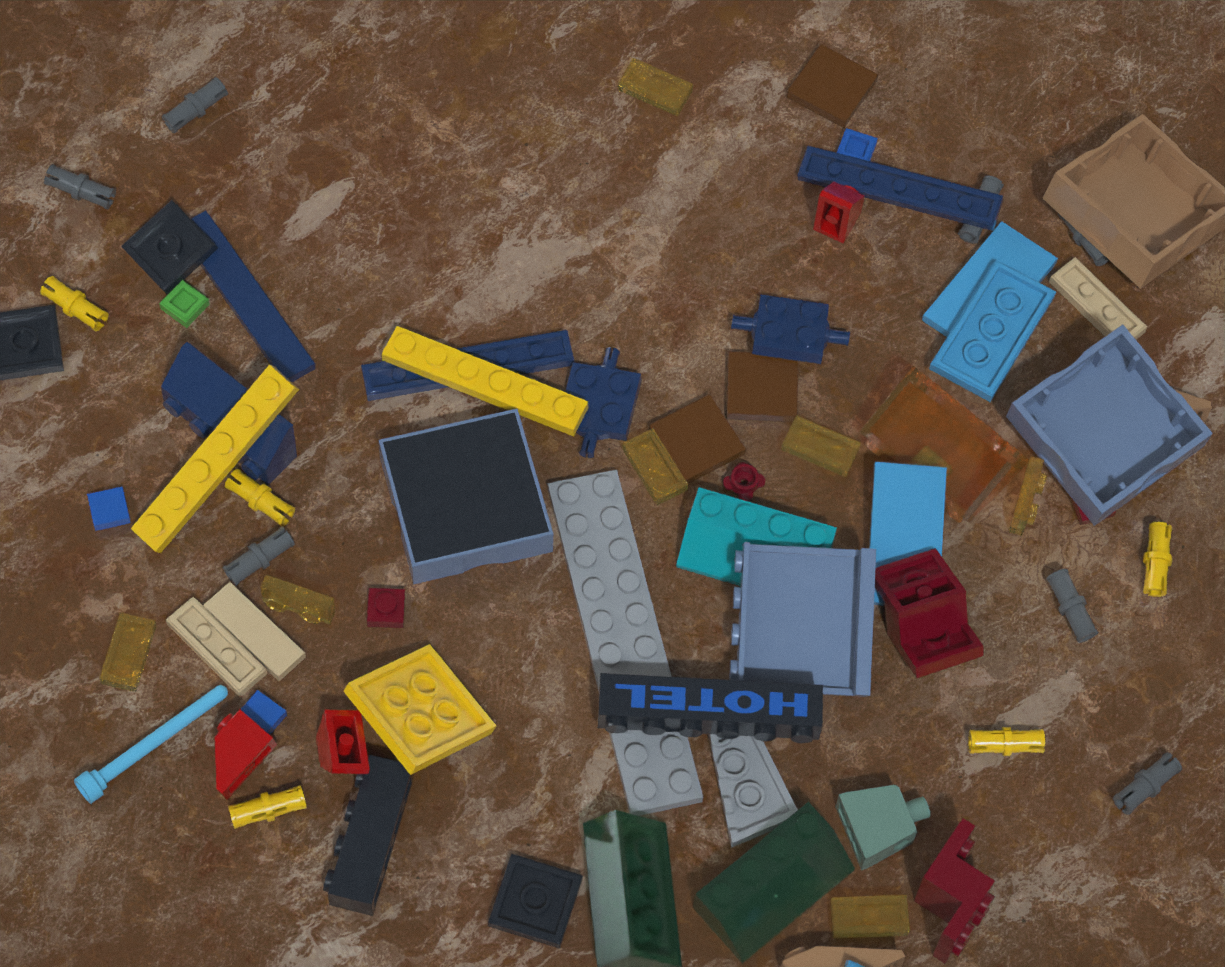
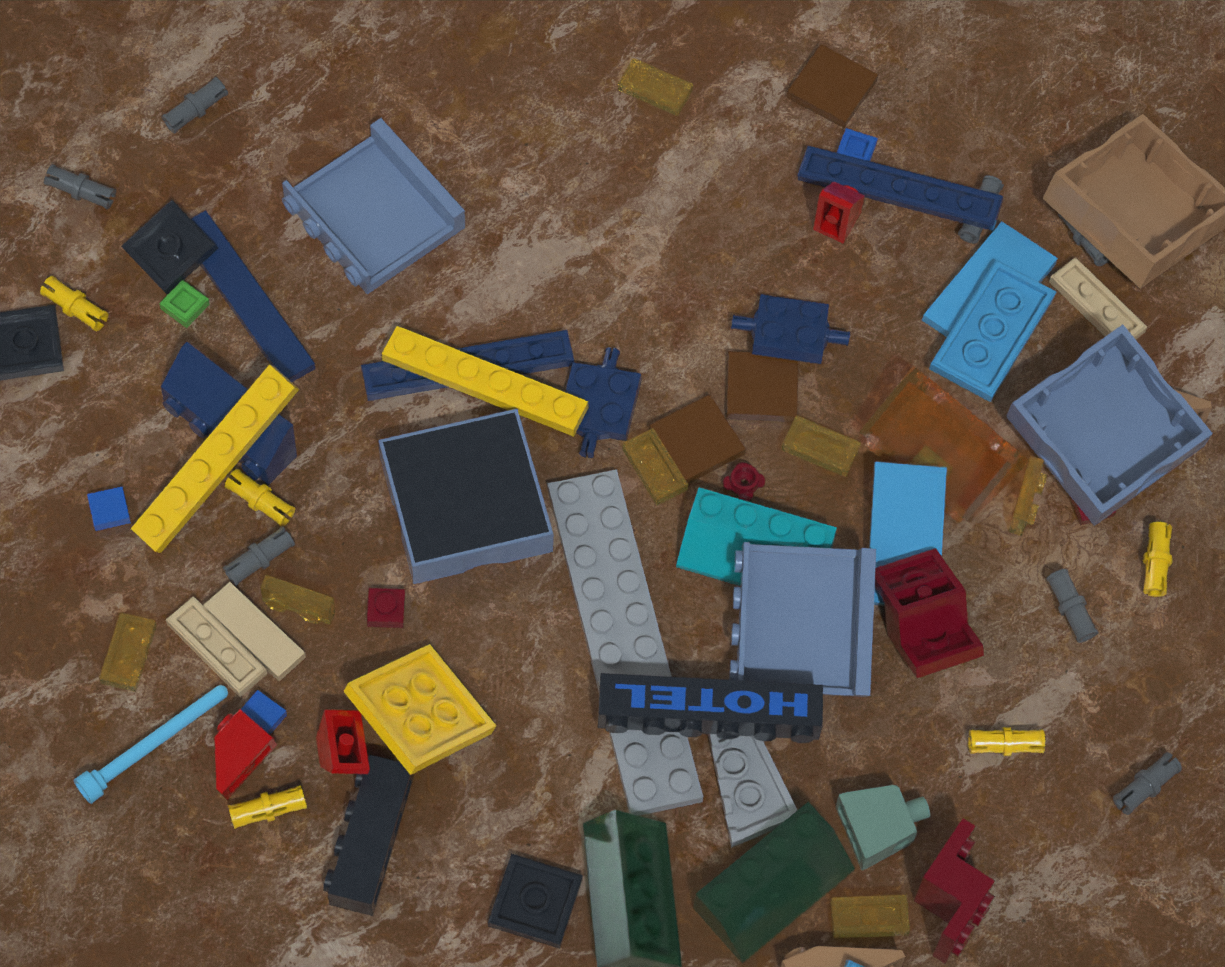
none -> sand blue panel [282,118,465,294]

